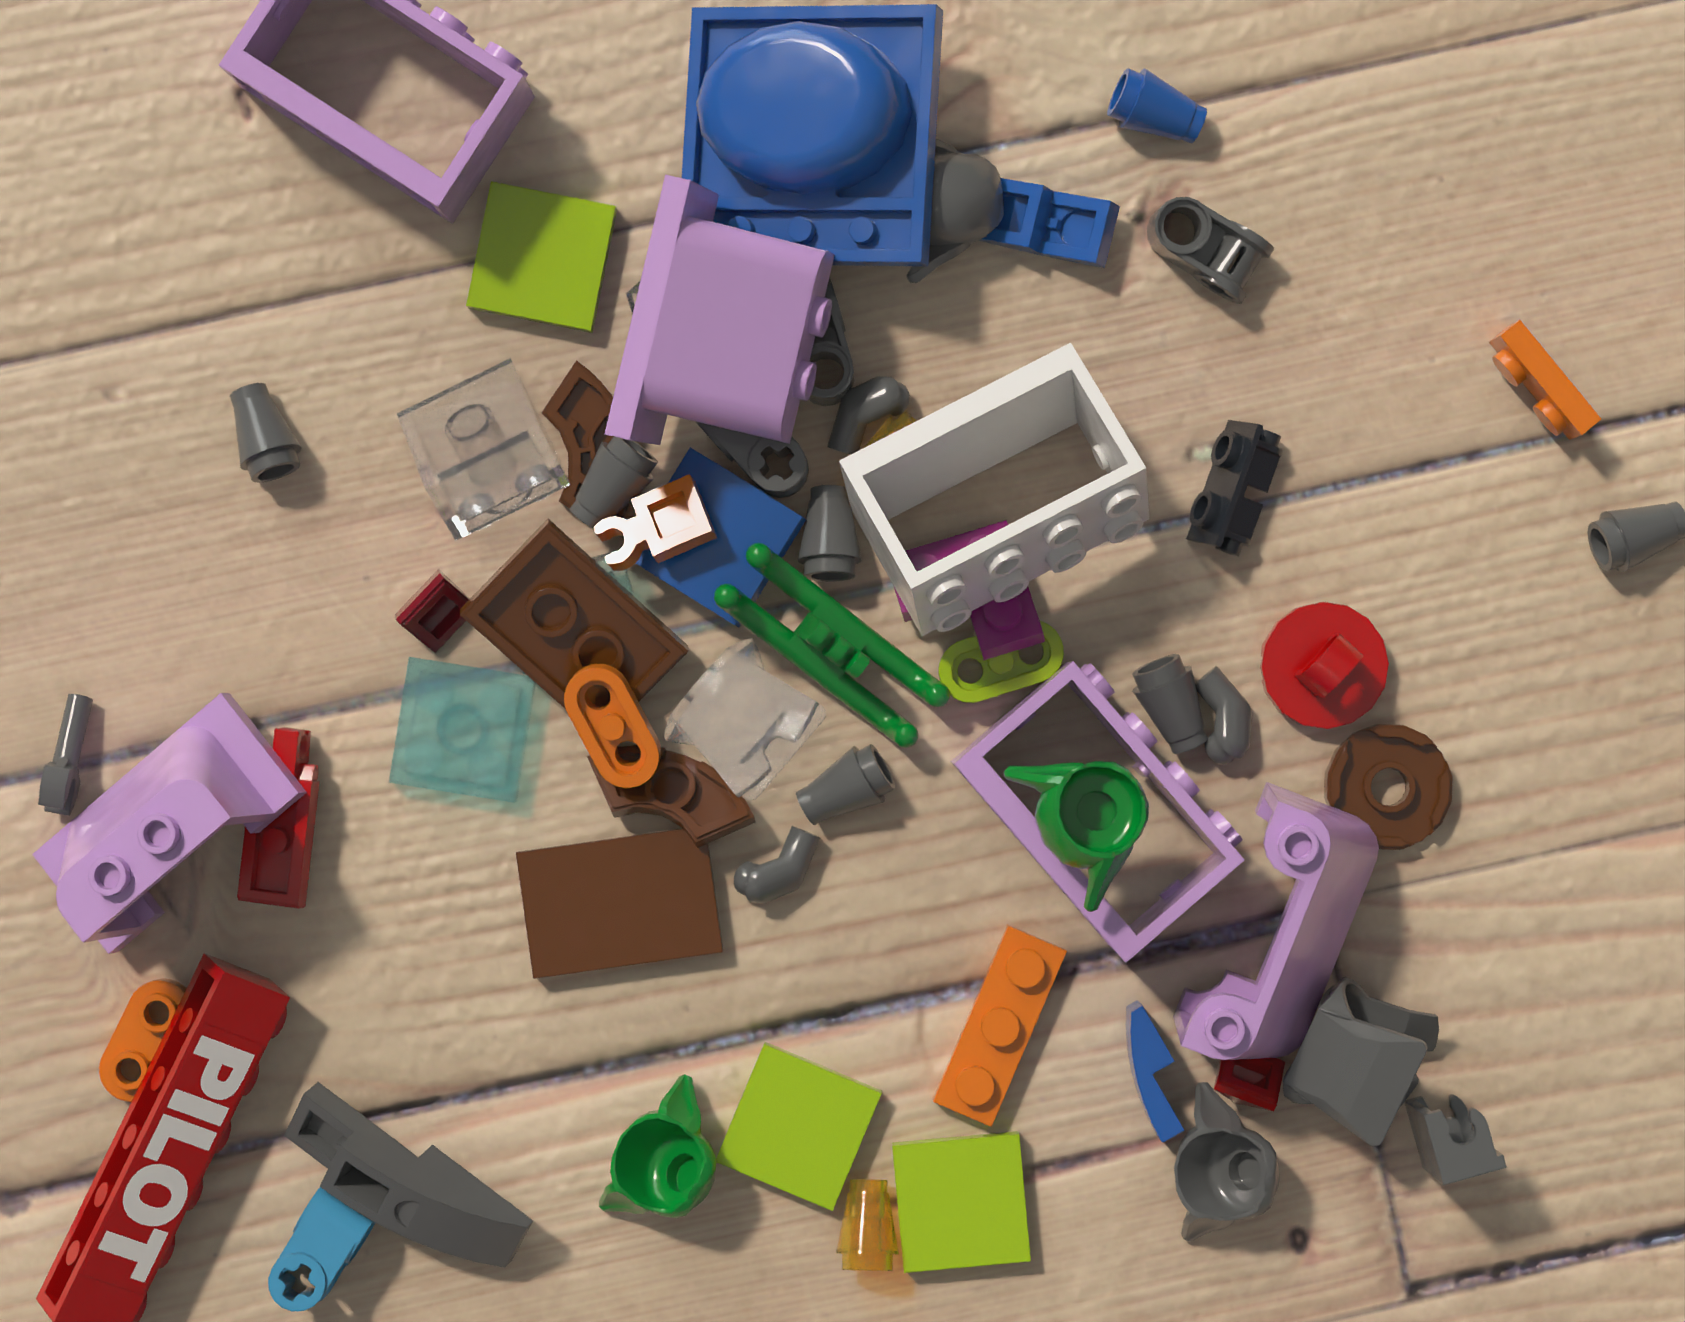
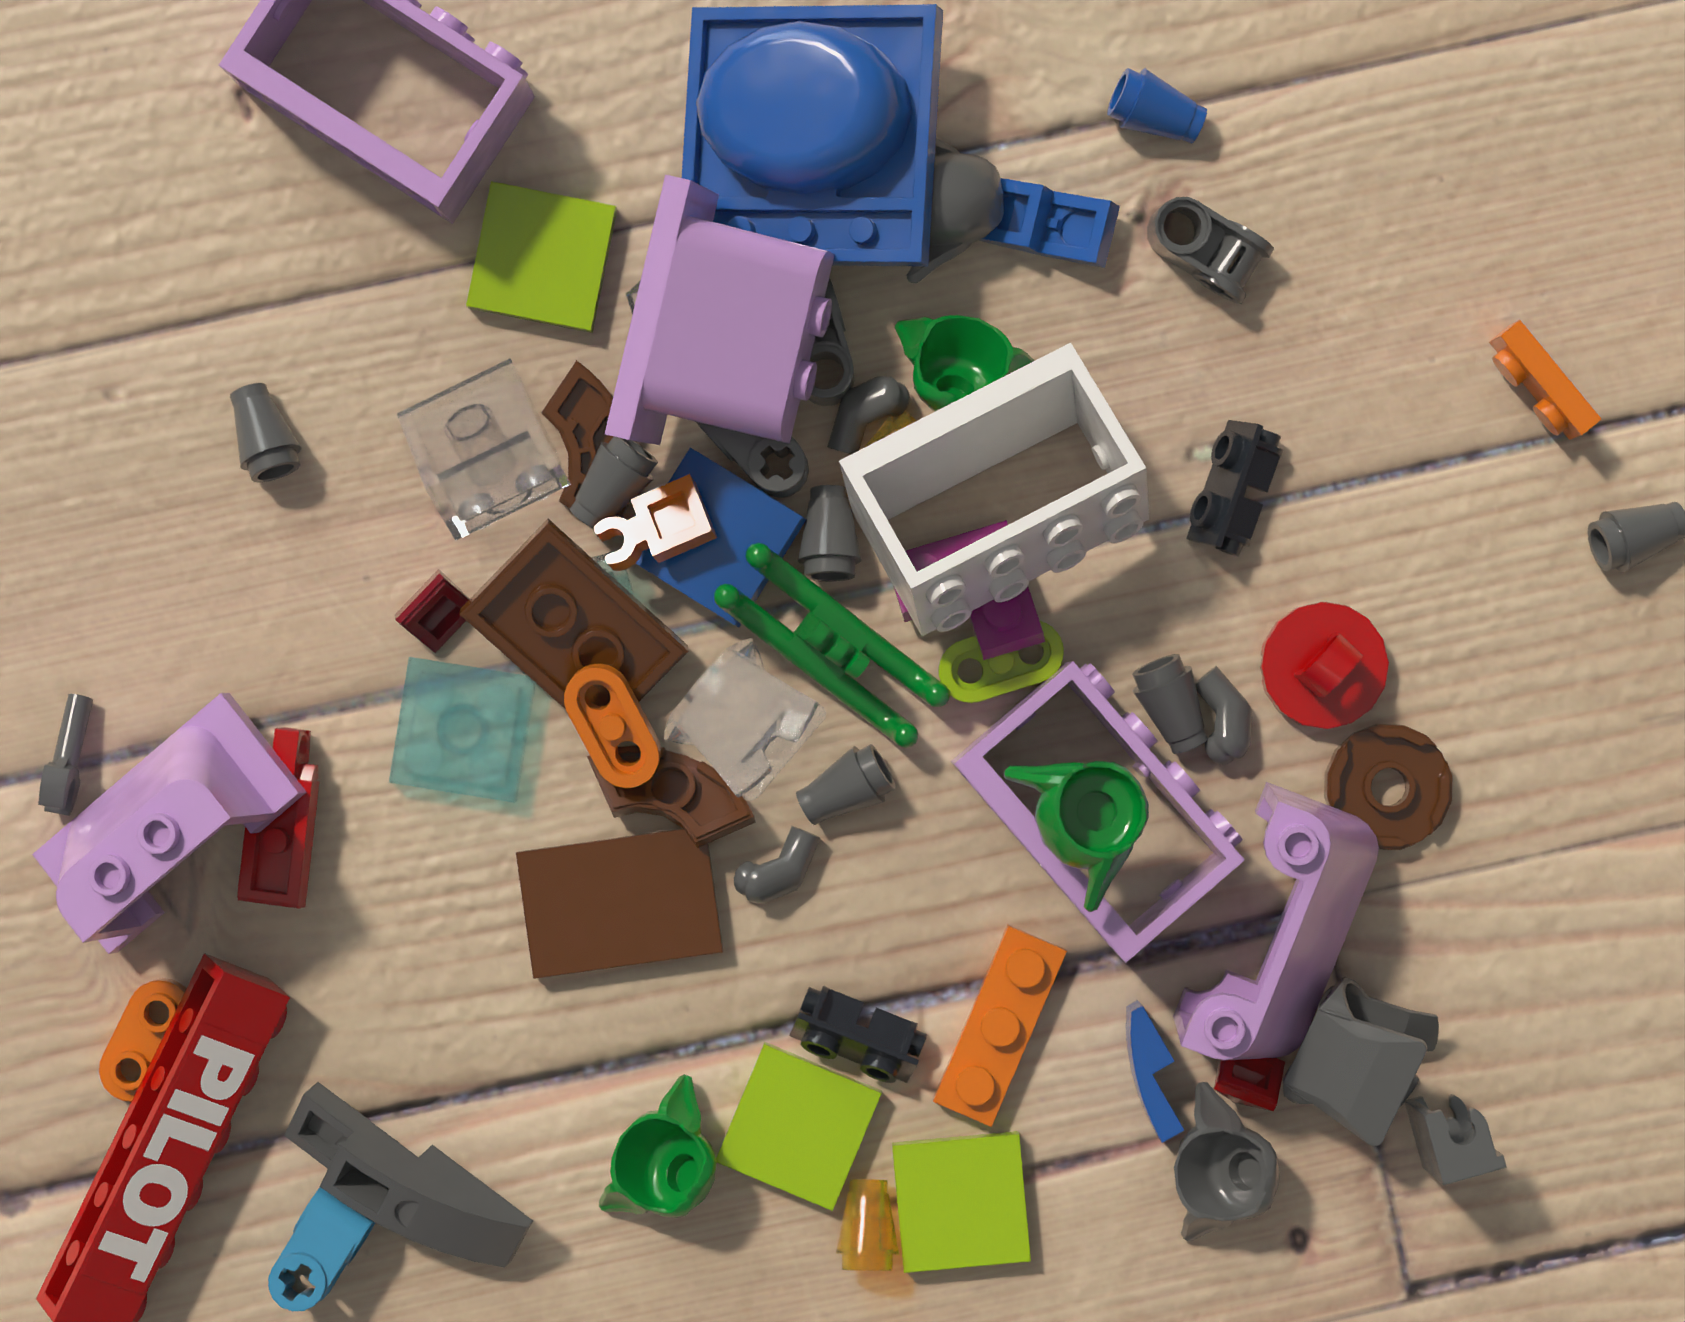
none -> black hinge [789,986,927,1083]
none -> green piece [894,315,1035,412]

